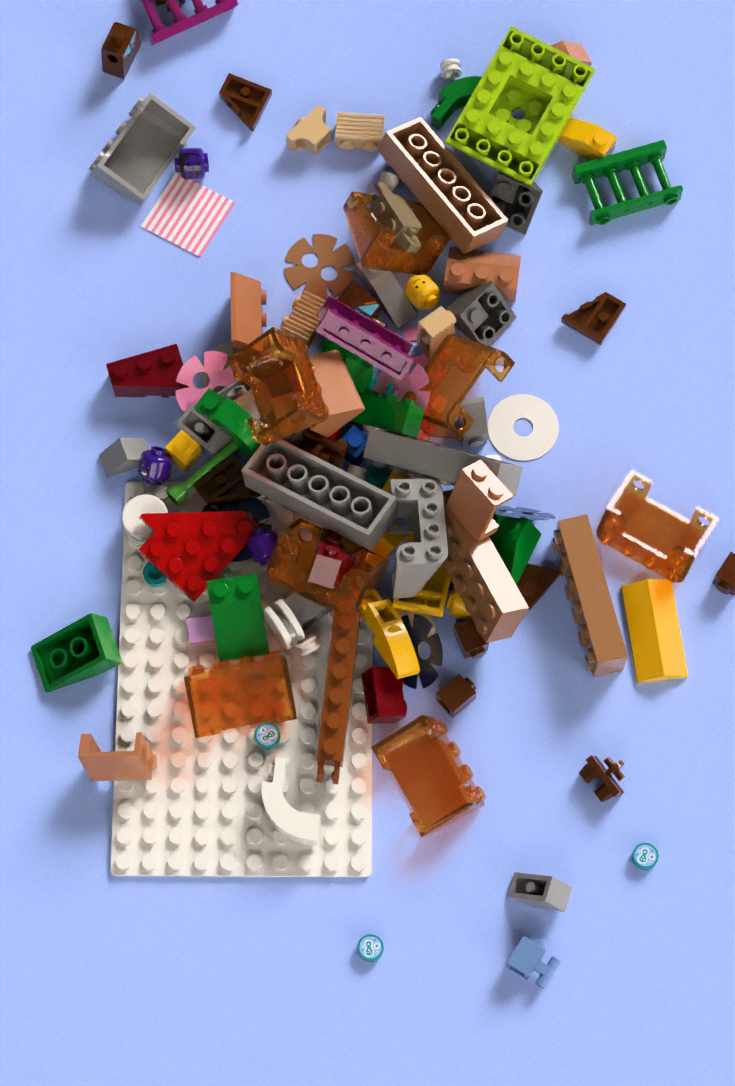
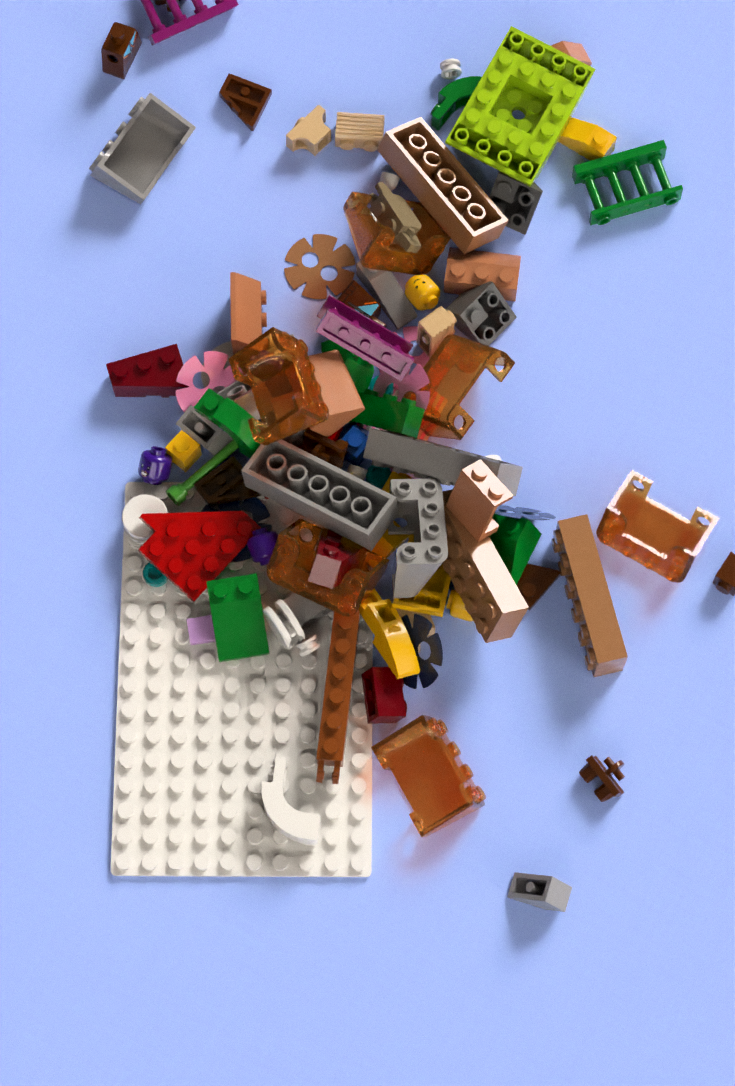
green slope [30,613,122,692] -> none
nougat panel [78,732,157,781] -> none
light grey slope [99,438,149,478] -> none
sticker [141,172,235,257] -> none
dark purple head [174,148,209,180] -> none
clear orange windscreen [184,651,297,738] -> none
tile [254,722,280,750] -> none
tan brick [280,291,325,351] -> none
tile [357,934,384,962] -> none
reddish brown brick [436,674,477,718] -> none
reddish brown brick [453,618,489,659] -> none
light grey slope [458,397,488,447] -> none
white sticker [488,394,559,461] -> none
medium blue brick [505,935,561,989] -> none
reddish brown wing [561,292,626,345] -> none
yellow slope [621,579,688,684] -> none
tile [632,843,659,870] -> none

